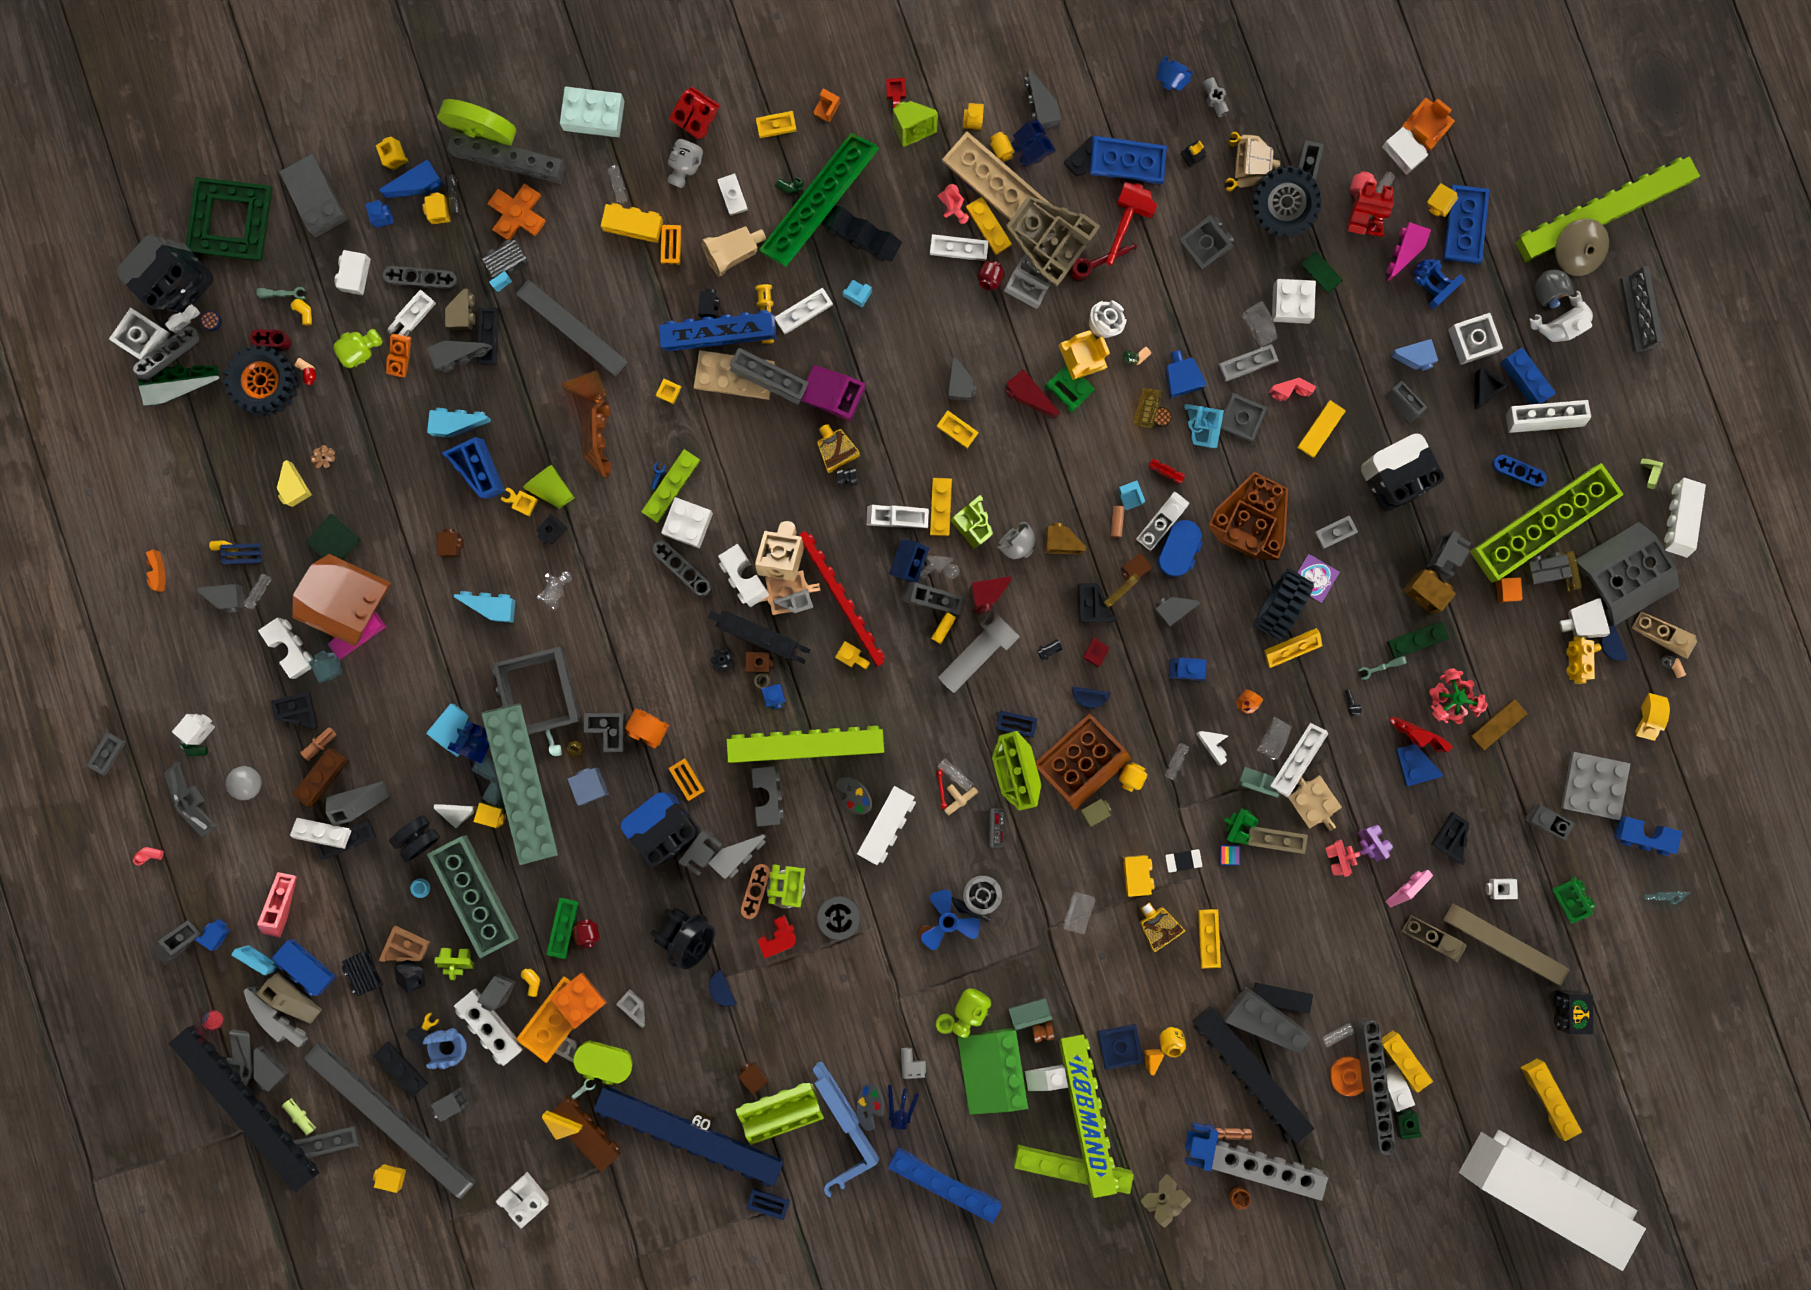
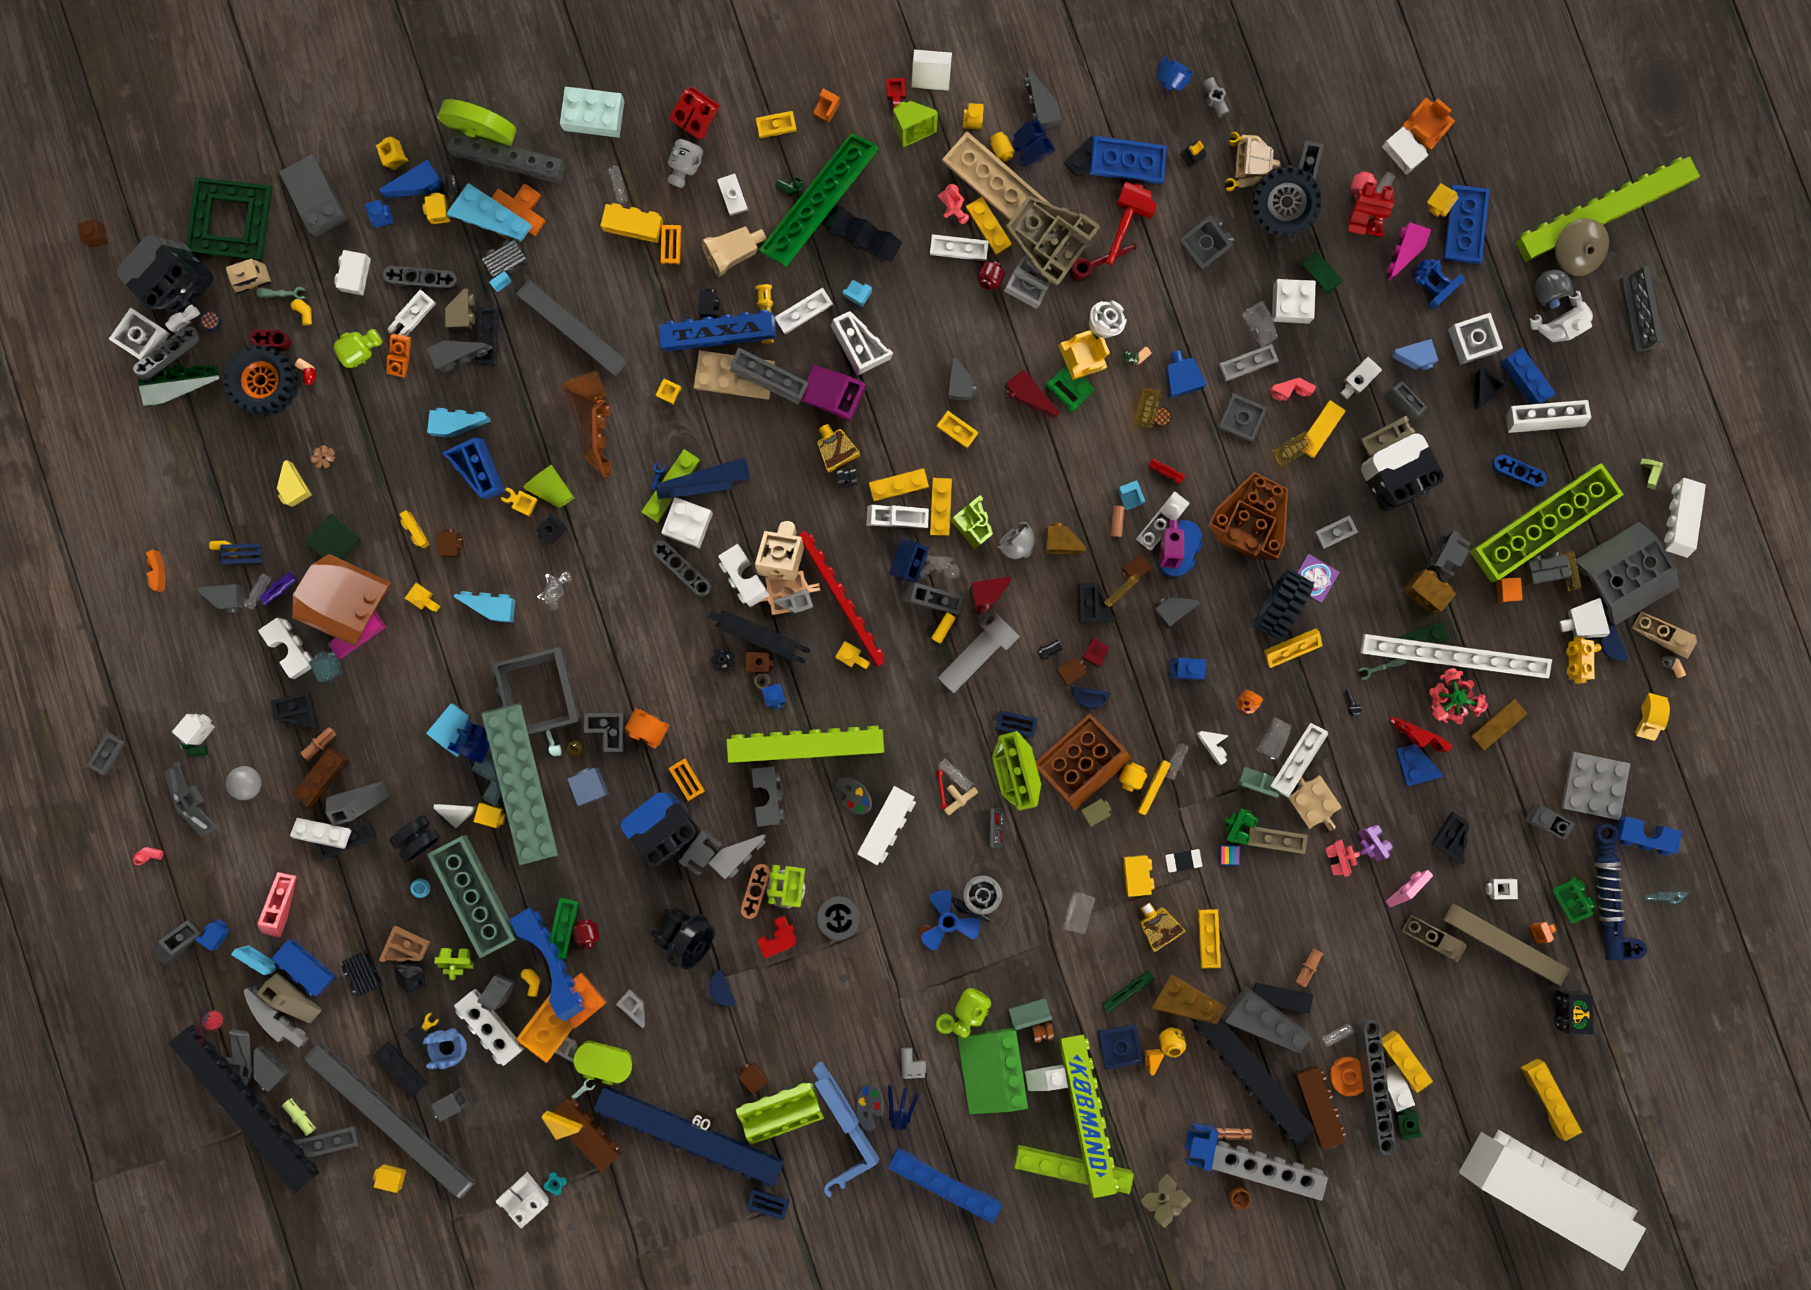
medium azure slope [1184,404,1224,448] -> none
none -> reddish brown brick [77,219,108,248]
none -> tan torso [226,259,271,294]
none -> dark purple pin [259,572,297,606]
none -> yellow plate [400,510,431,548]
none -> yellow plate [405,583,441,612]
none -> medium azure wing [446,183,532,242]
none -> blue arch [510,908,585,1022]
none -> teal plate [544,1172,567,1196]
none -> dark blue wedge [656,458,750,499]
none -> white wedge [831,311,893,375]
none -> yellow plate [869,468,929,502]
none -> white slope [911,50,952,91]
none -> reddish brown brick [1056,657,1087,686]
none -> dark green pin [1102,969,1156,1014]
none -> yellow tile [1137,760,1171,815]
none -> pearl gold wedge [1152,974,1227,1024]
none -> magenta torso [1159,520,1184,568]
none -> clear yellow tile [1272,431,1316,467]
none -> reddish brown brick [1293,1065,1346,1150]
none -> nougat axle [1296,948,1324,987]
none -> white torso [1339,357,1382,399]
none -> dark tan plate [1359,416,1415,457]
none -> white plate [1360,634,1552,678]
none -> orange tile [1529,922,1557,944]
none -> dark blue piece [1593,823,1647,960]

